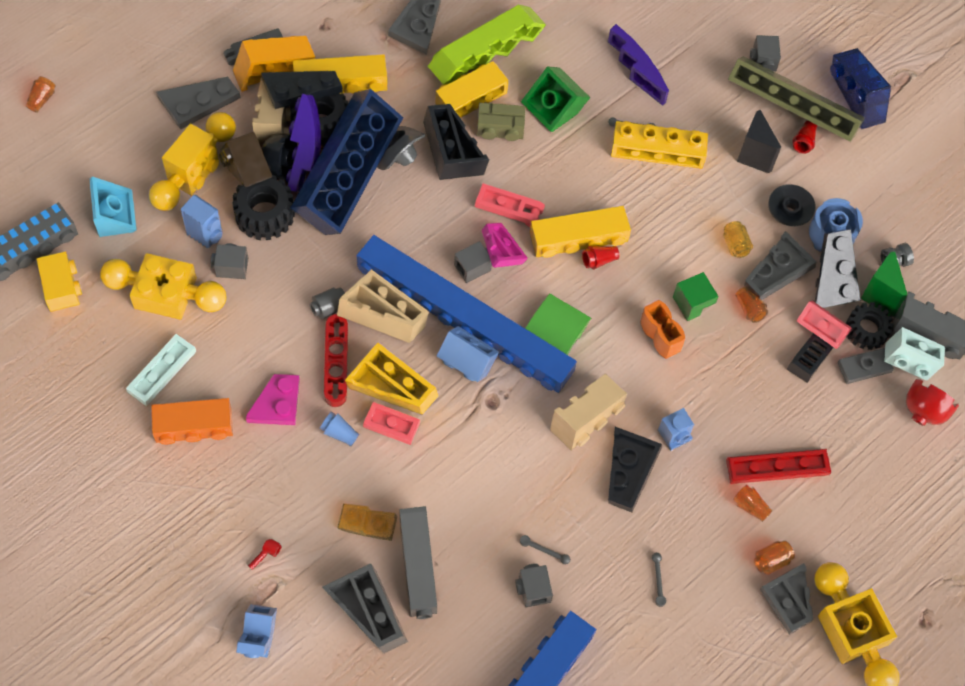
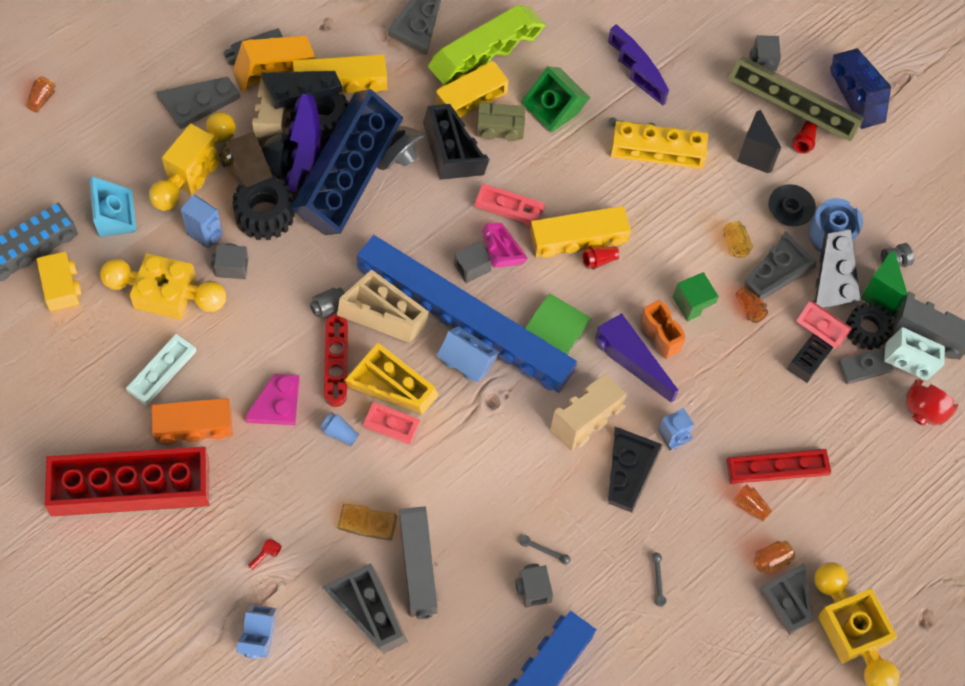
none -> red brick [45,446,210,517]
none -> dark purple slope [595,313,679,402]

